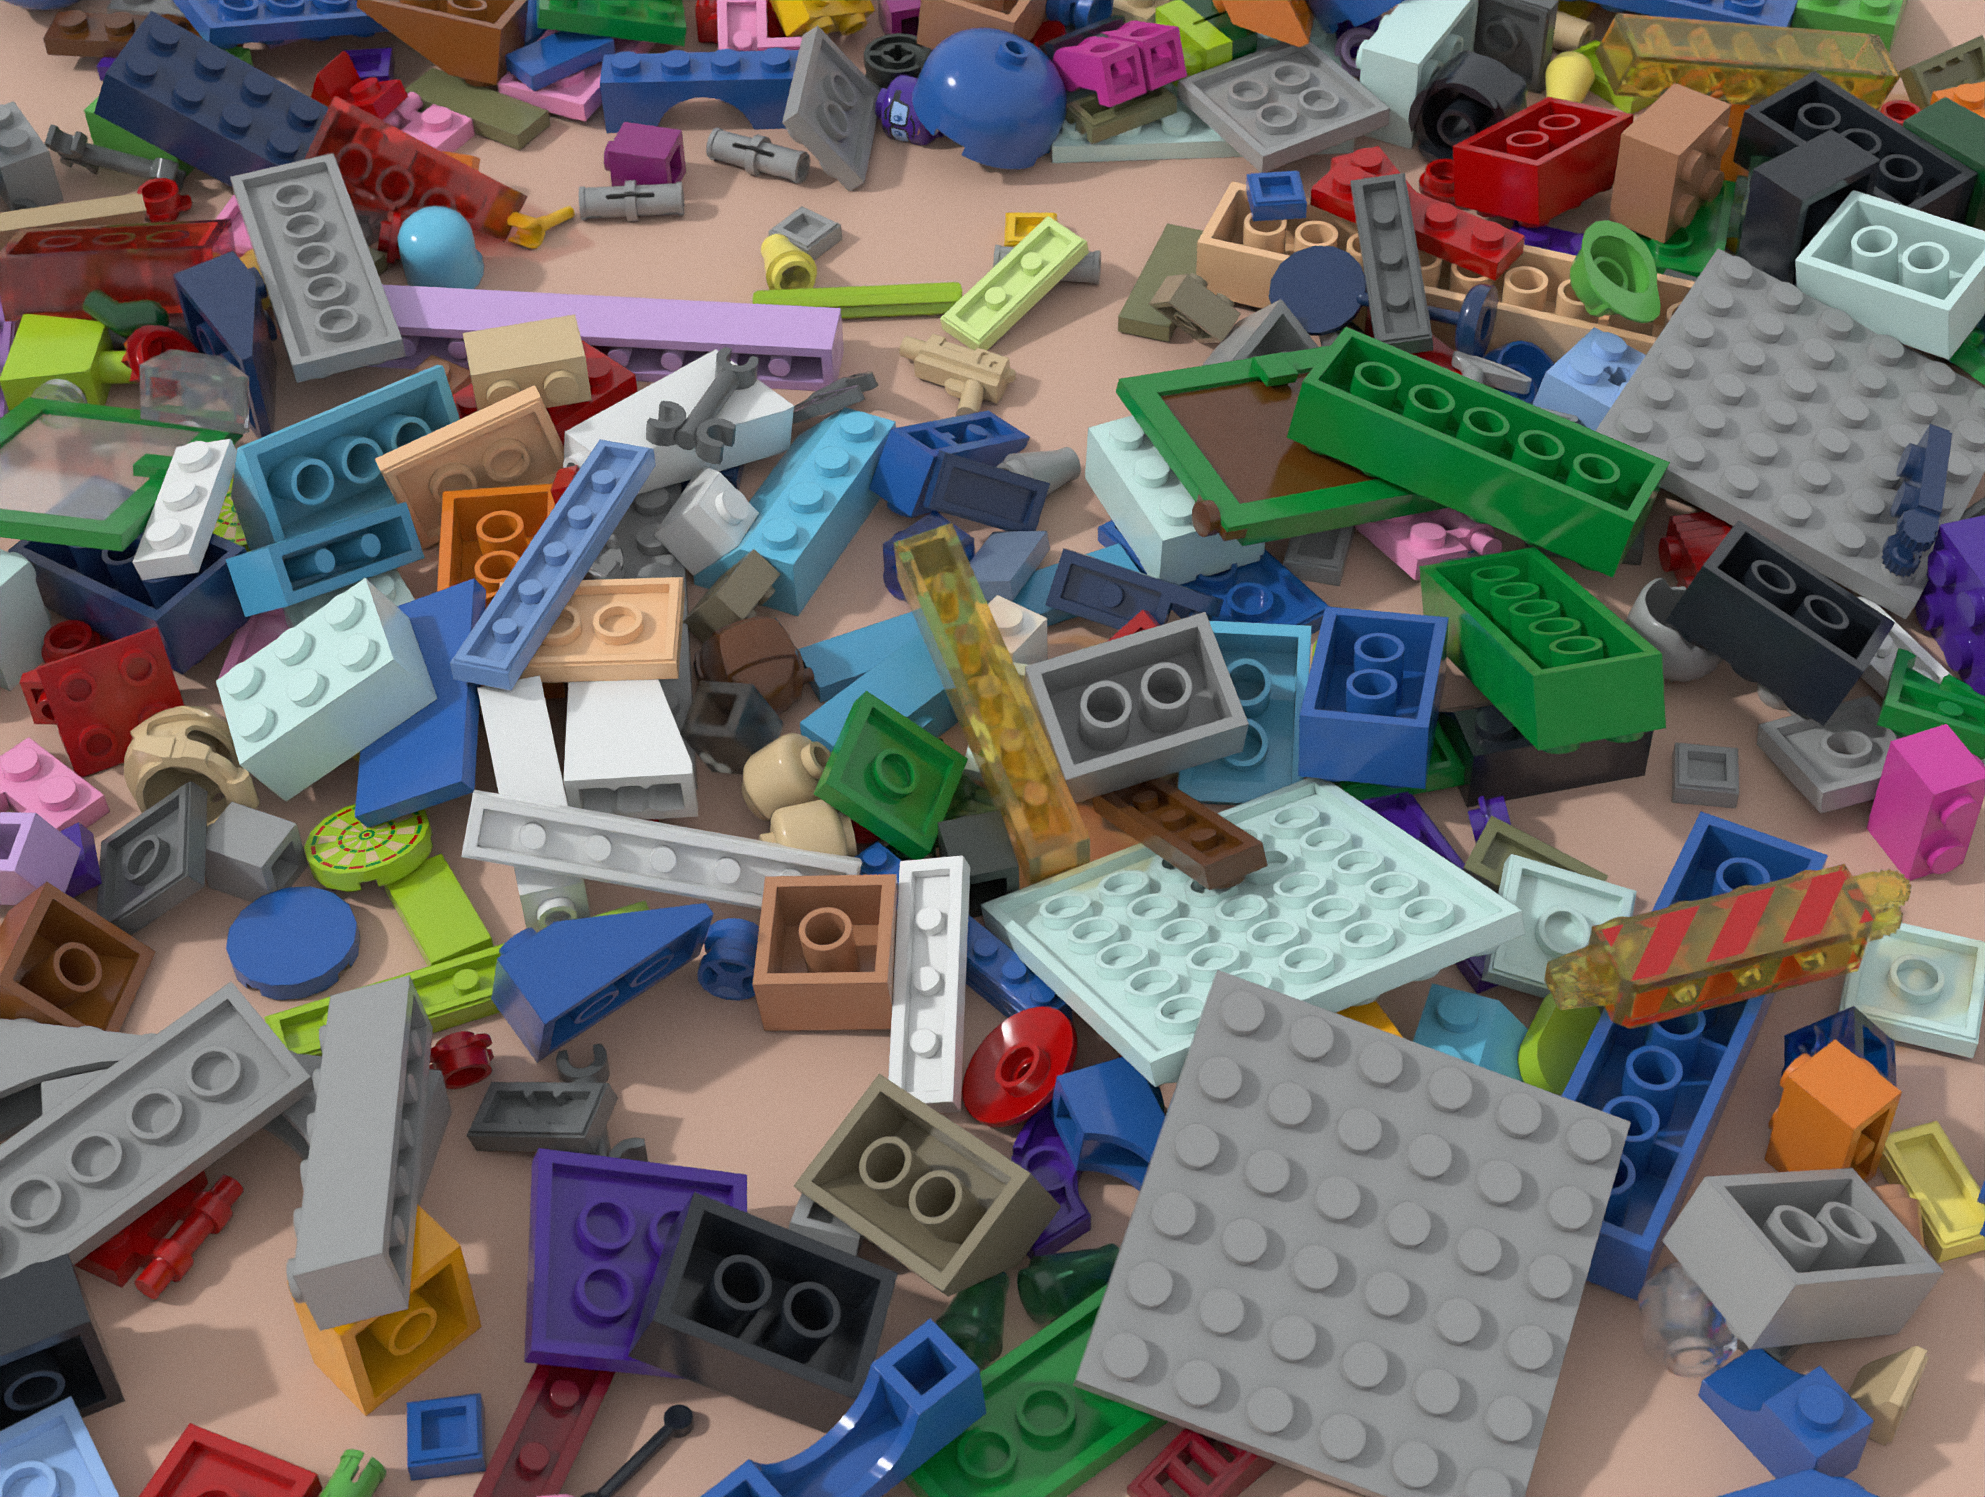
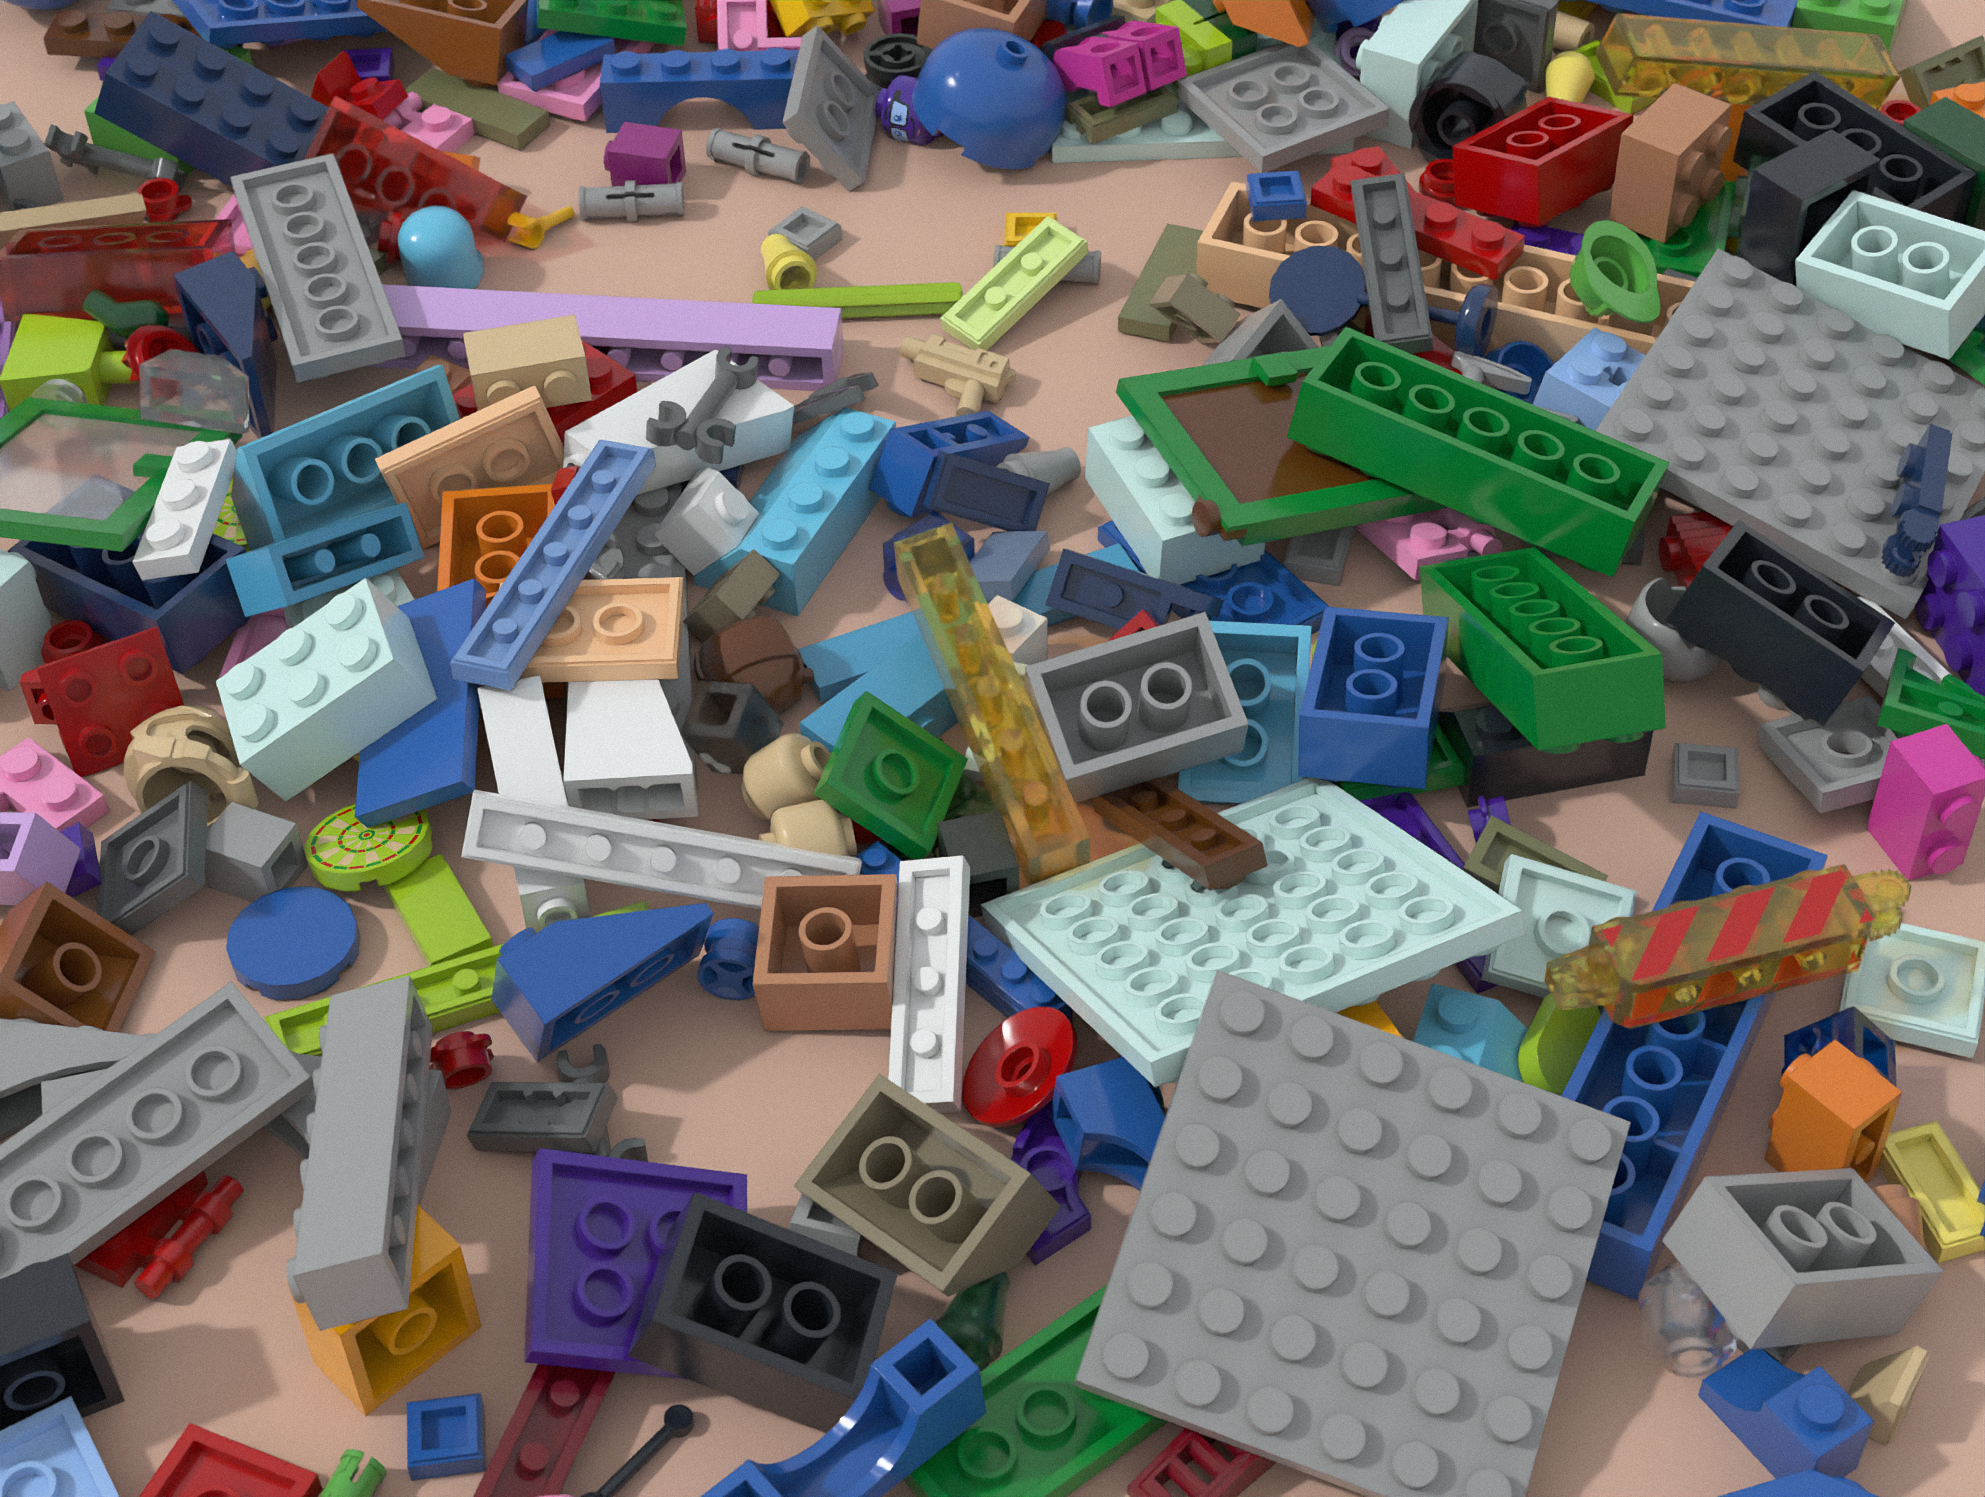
clear green cone [1017,1243,1120,1324] -> none

